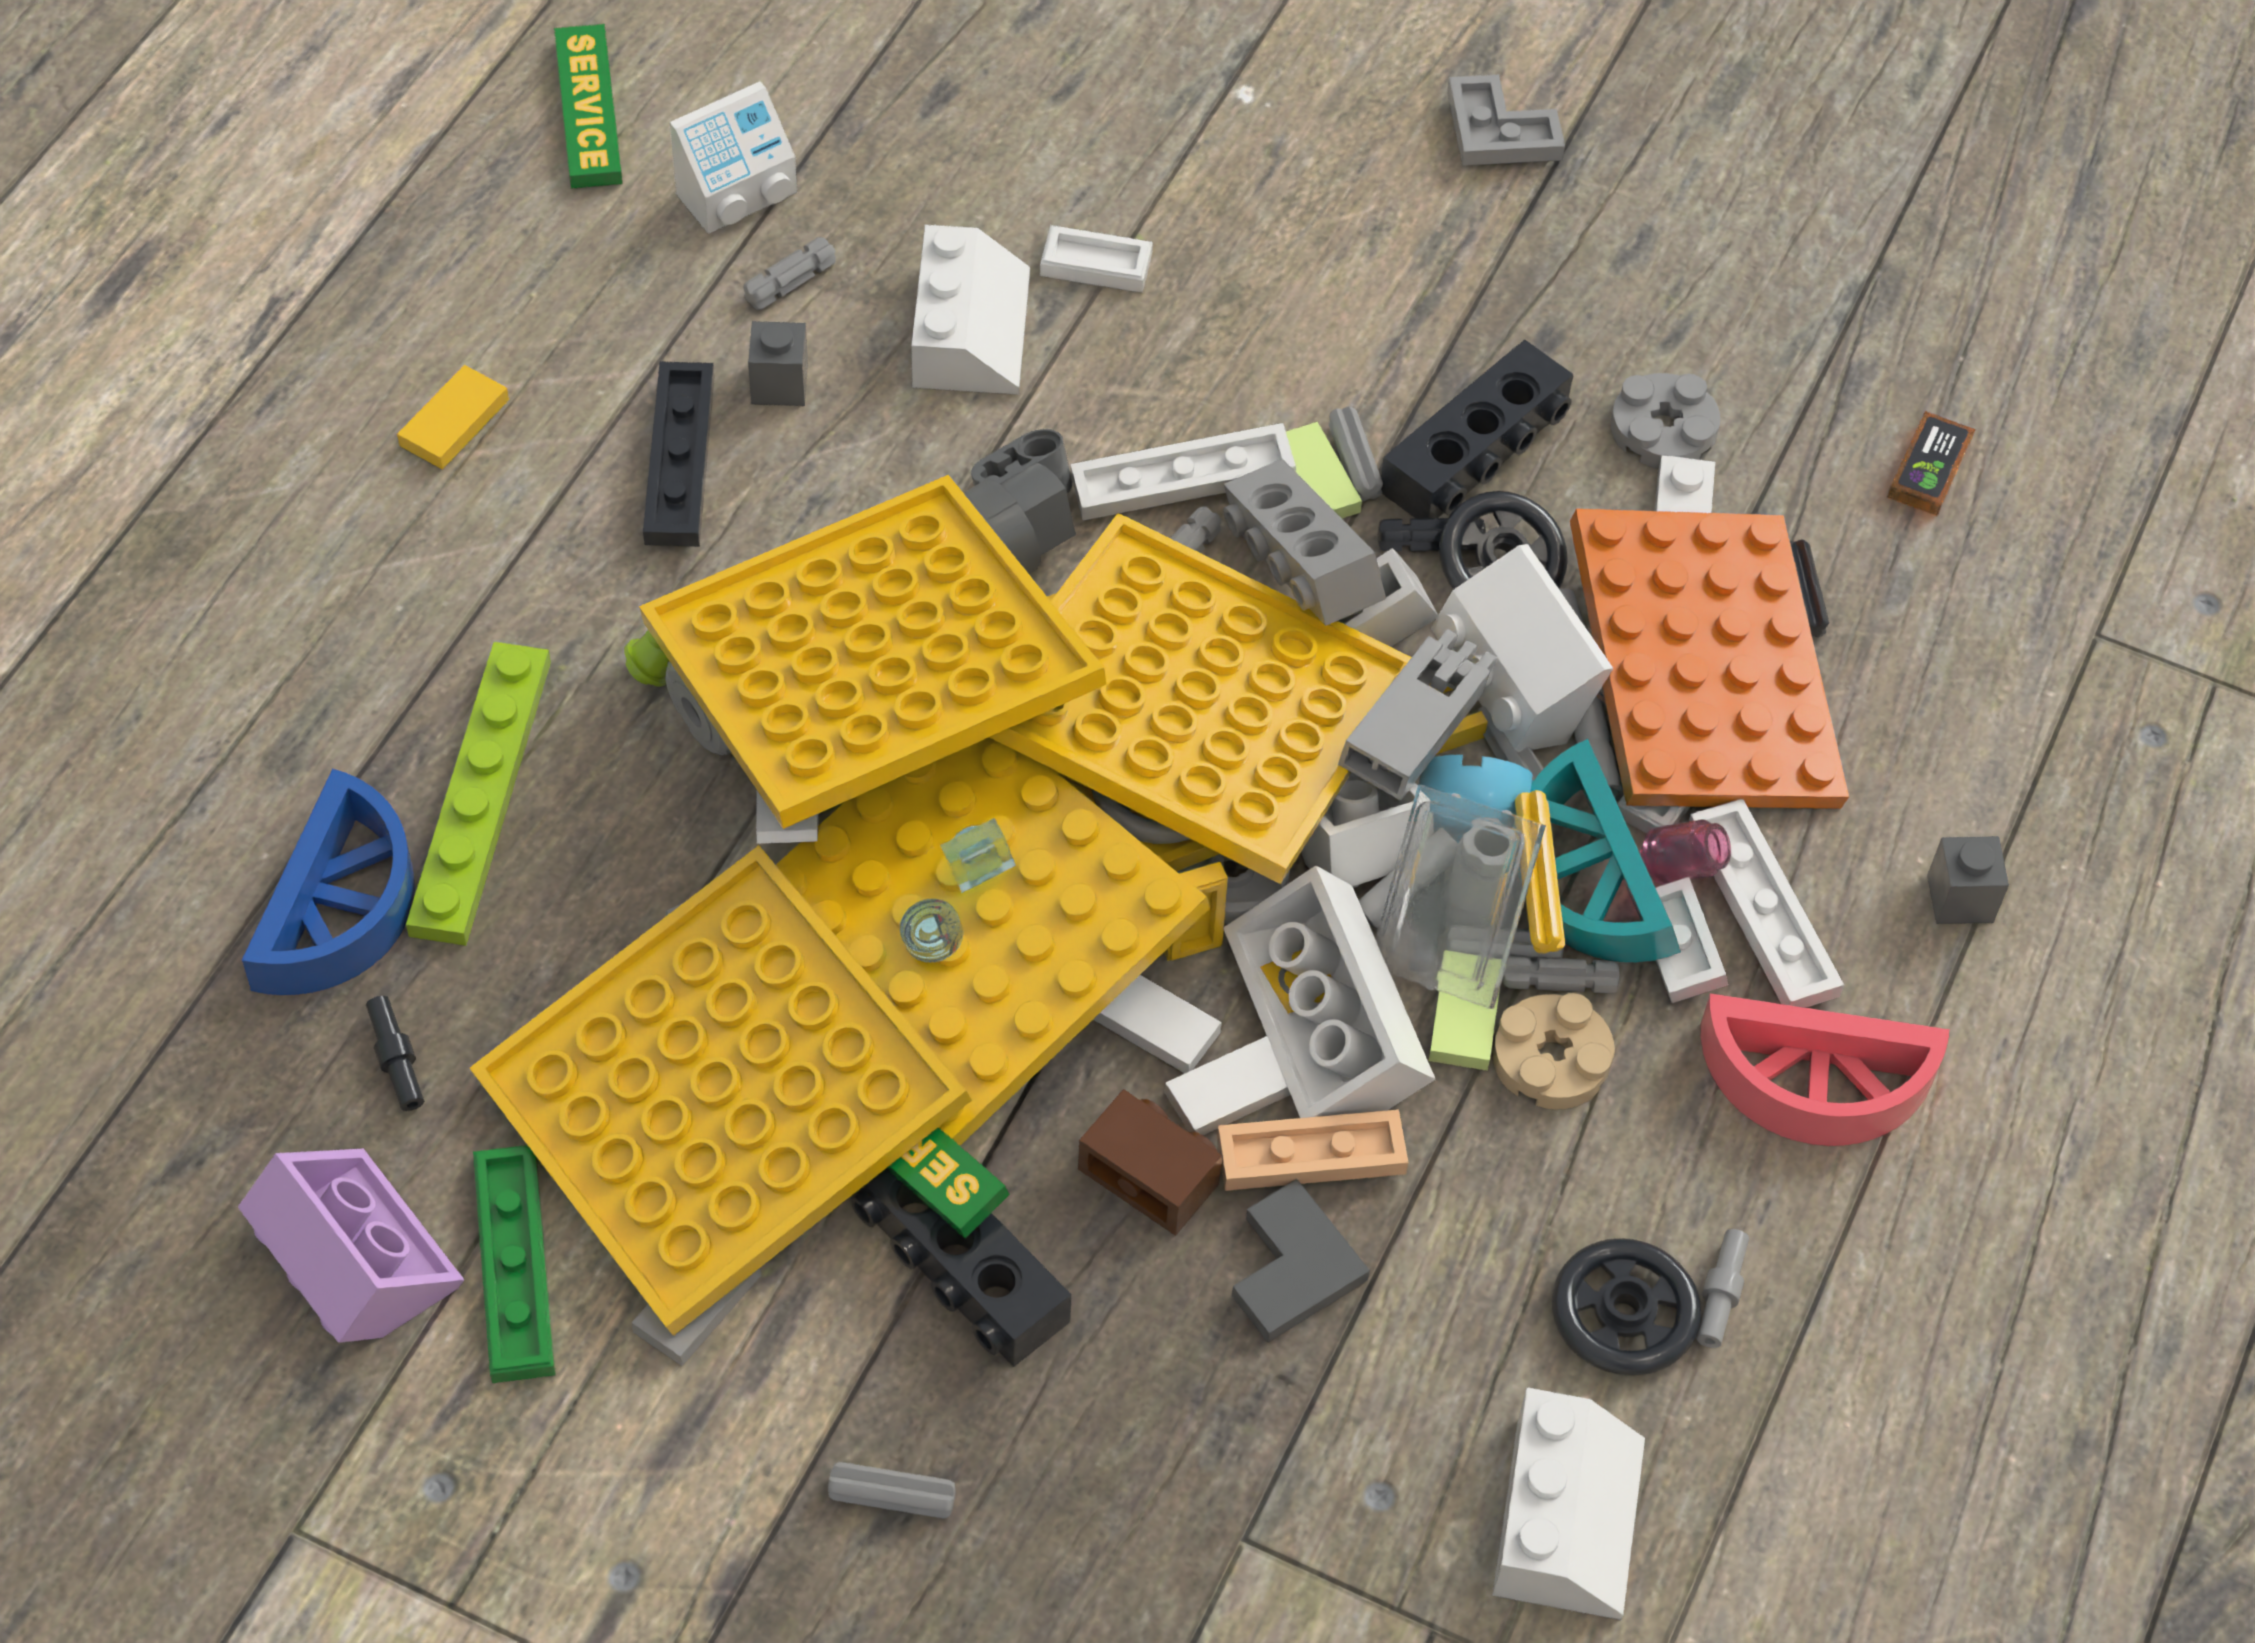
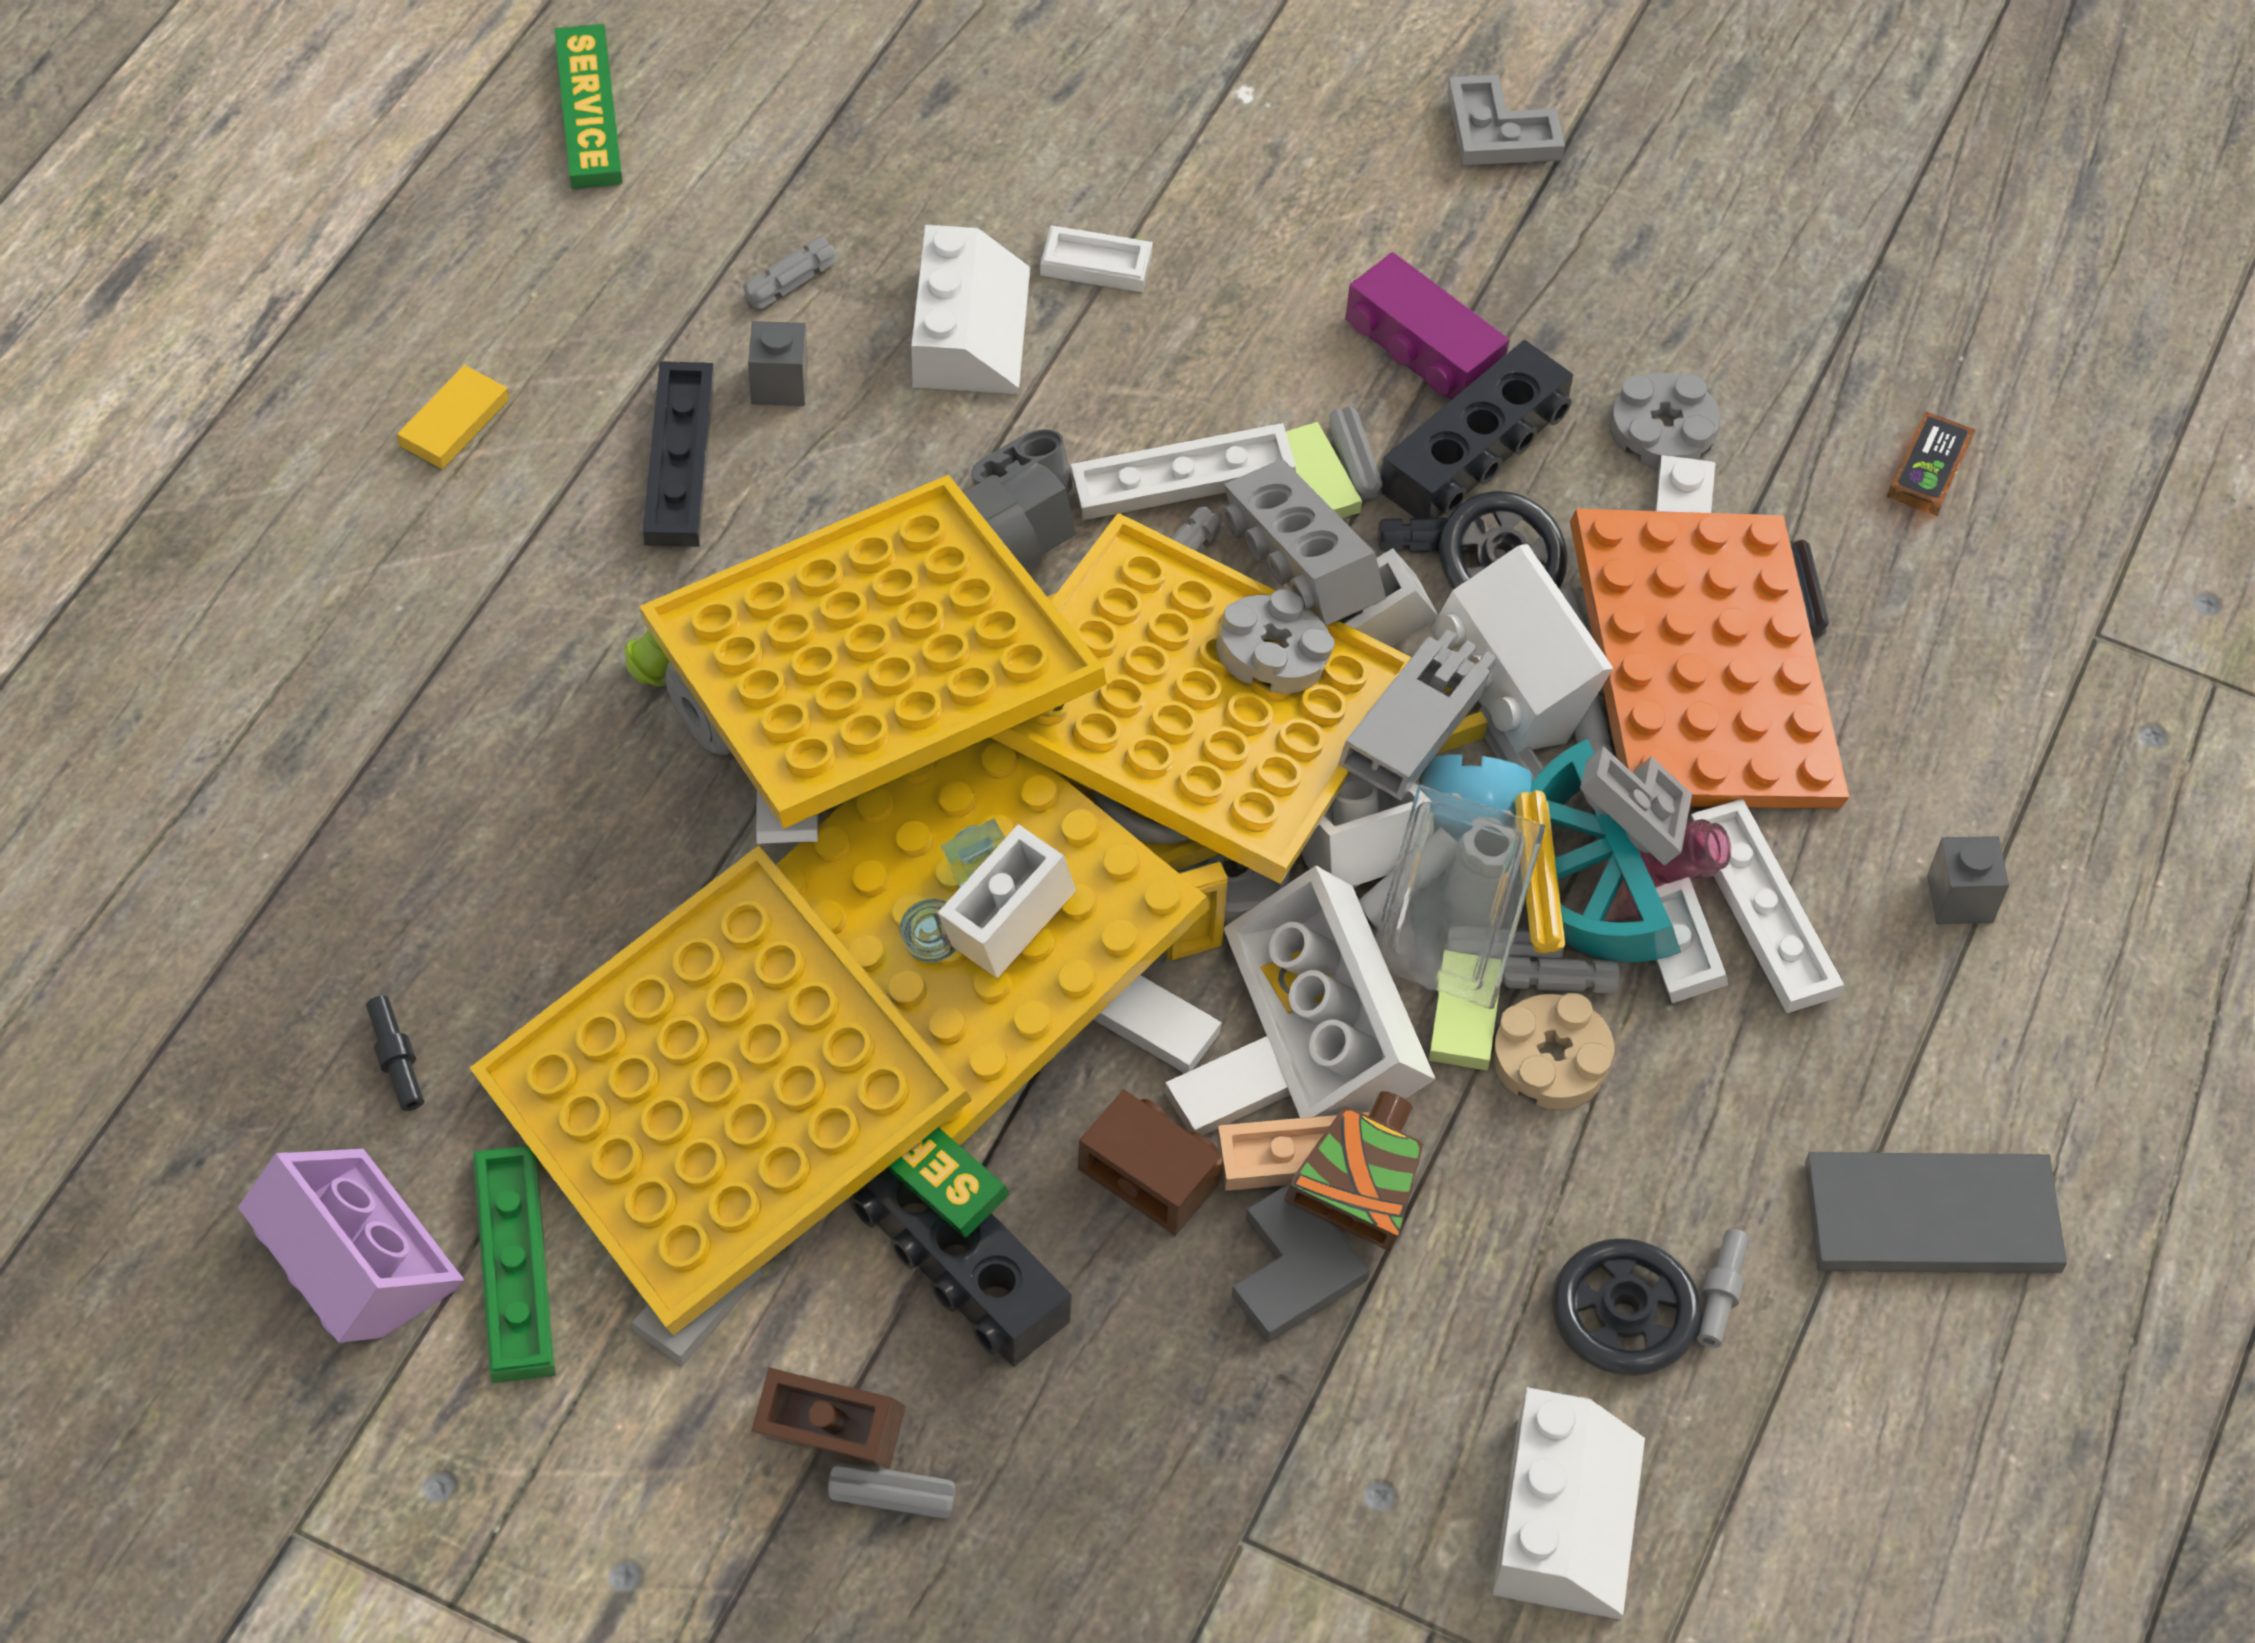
blue window [242,768,415,995] -> none
lime plate [406,642,551,946] -> none
white slope [670,81,797,234] -> none
coral window [1700,994,1949,1146] -> none
none -> reddish brown brick [751,1367,906,1469]
none -> white brick [938,824,1076,978]
none -> light grey plate [1216,590,1334,694]
none -> torso [1284,1091,1423,1252]
none -> magenta brick [1345,252,1510,400]
none -> light grey plate [1580,746,1692,866]
none -> dark grey tile [1805,1152,2067,1273]

